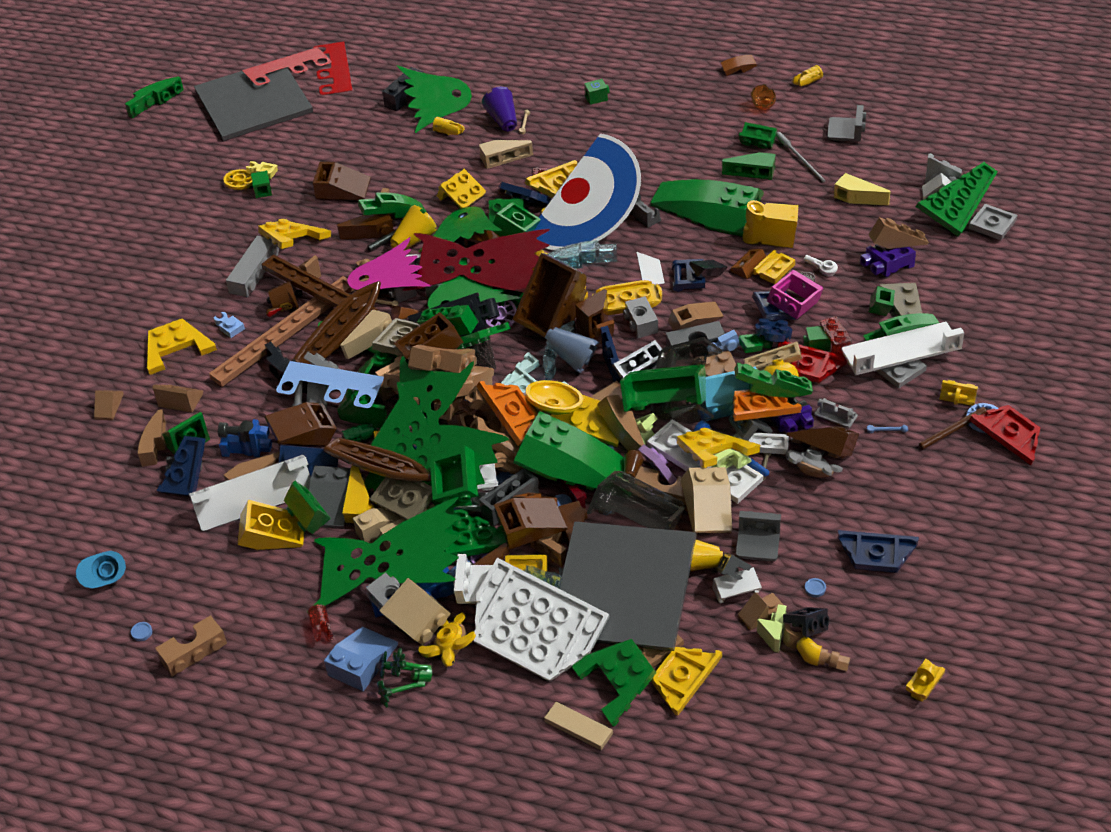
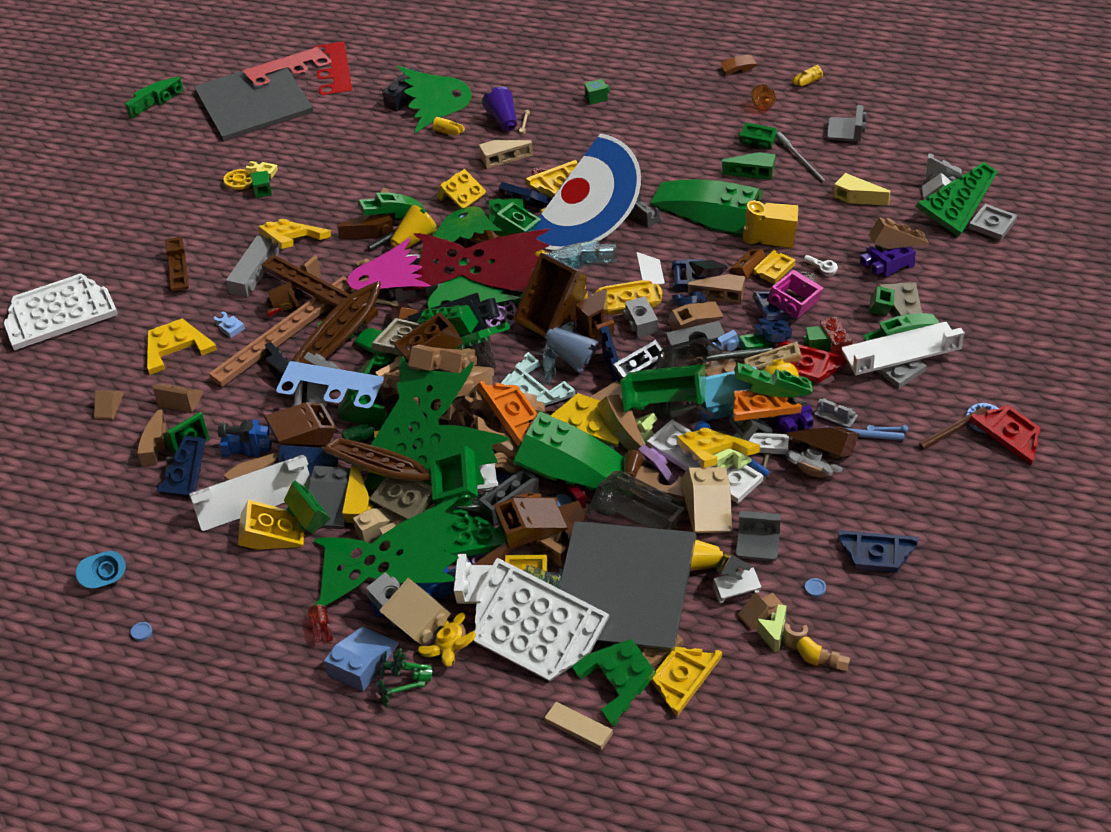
medium nougat arch [155,615,227,676] -> none
reddish brown slope [313,162,371,200] -> none
tan slope [340,310,392,359] -> none
yellow dish [525,380,583,415] -> none
black bracket [783,607,830,637] -> none
yellow hips [906,659,945,702] -> none
yellow hips [939,380,978,406] -> none
none -> white plate [4,274,118,350]
none -> reddish brown slope [165,237,189,292]
none -> dark blue plate [669,291,706,307]
none -> medium nougat slope [688,274,745,304]
none -> pearl dark grey bar [704,347,773,362]
none -> medium blue bar [825,426,904,441]

